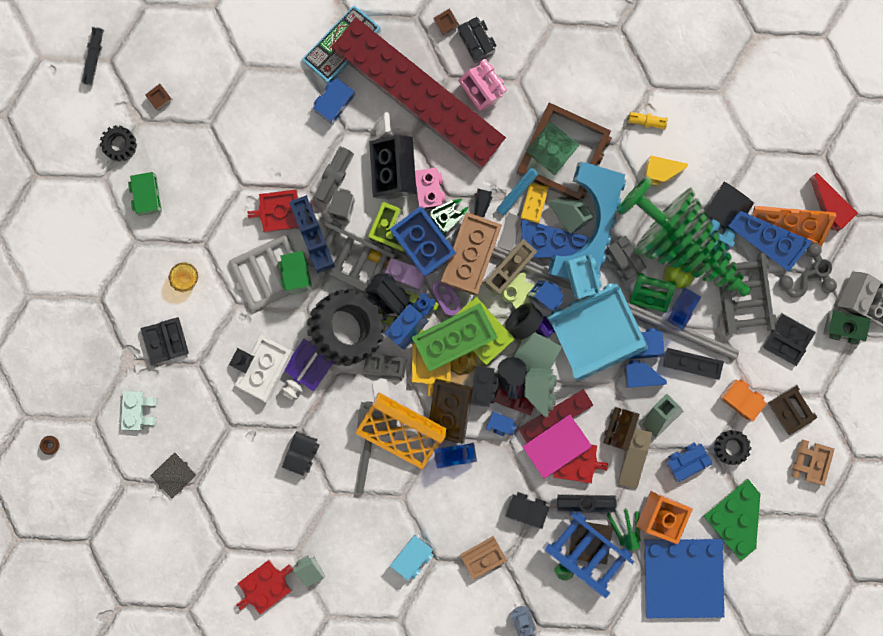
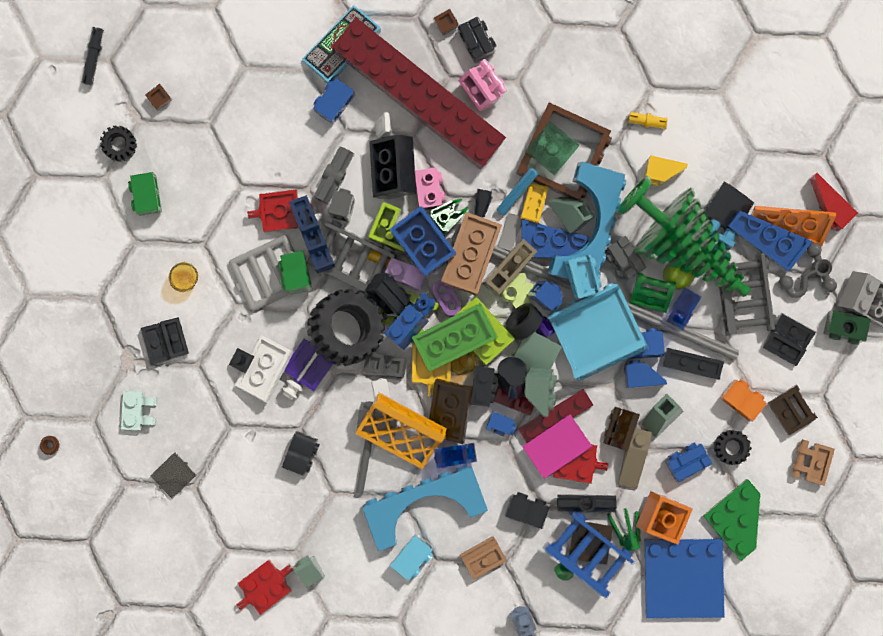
none -> dark azure arch [362,464,488,551]

